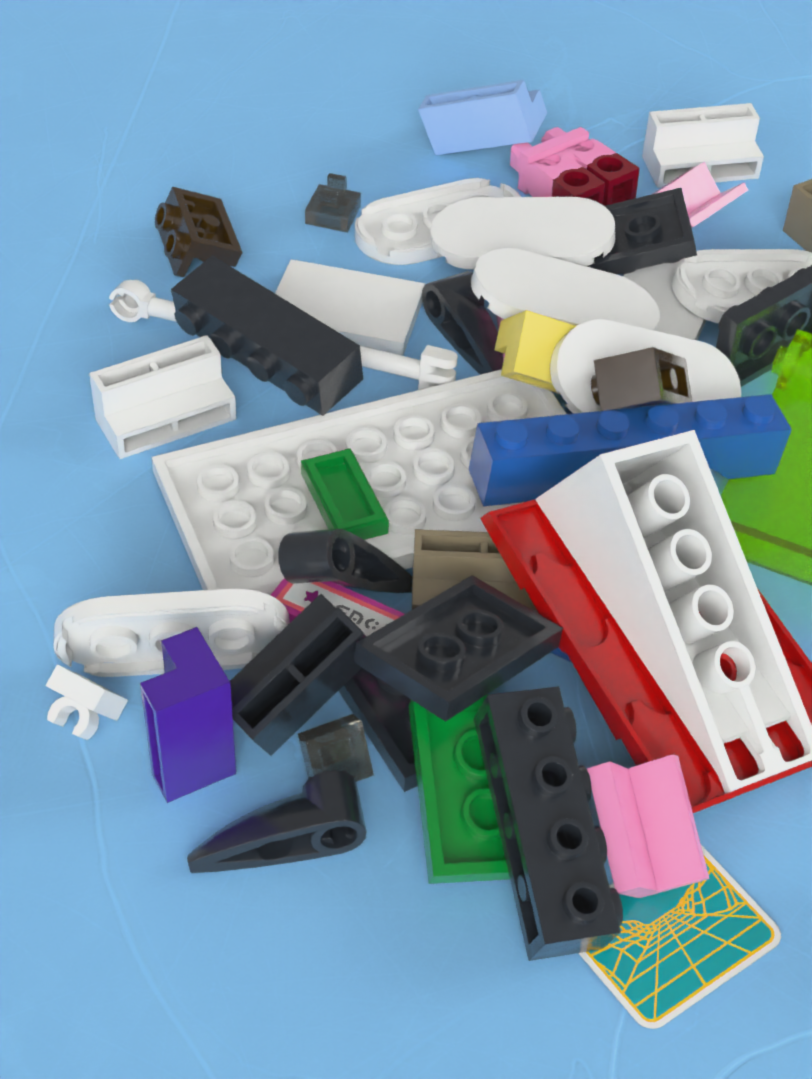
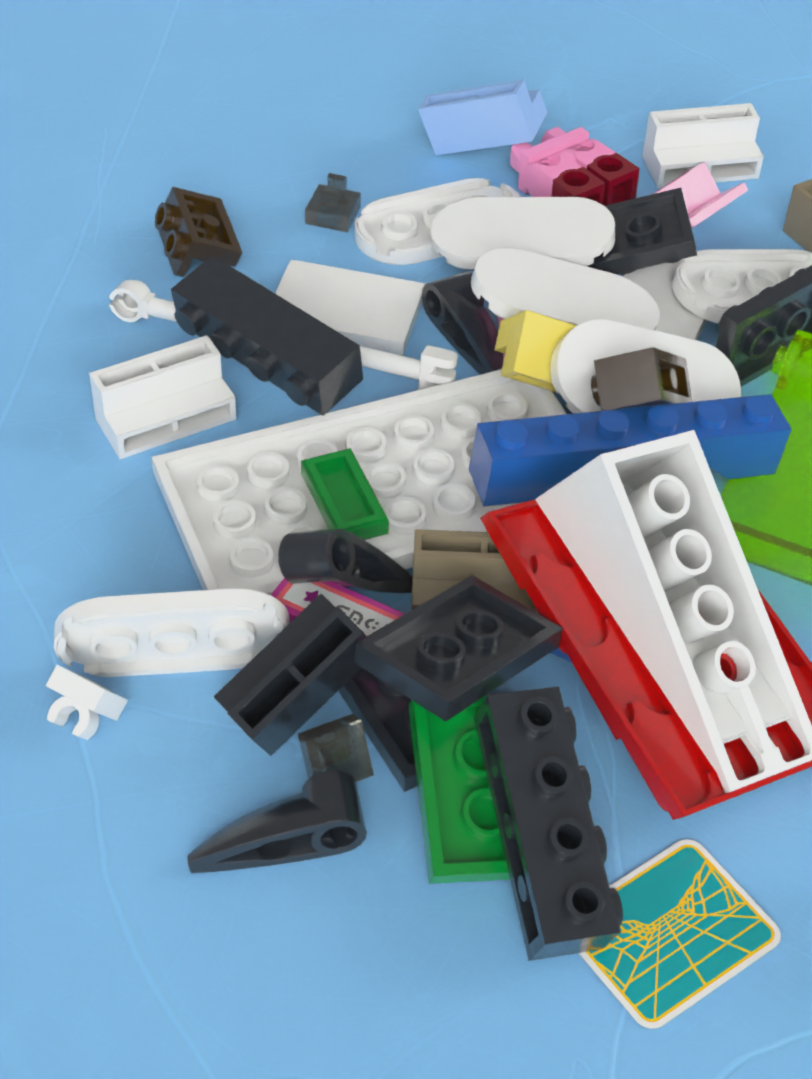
dark purple piece [140,627,236,803] -> none
bright pink panel [587,754,710,898] -> none

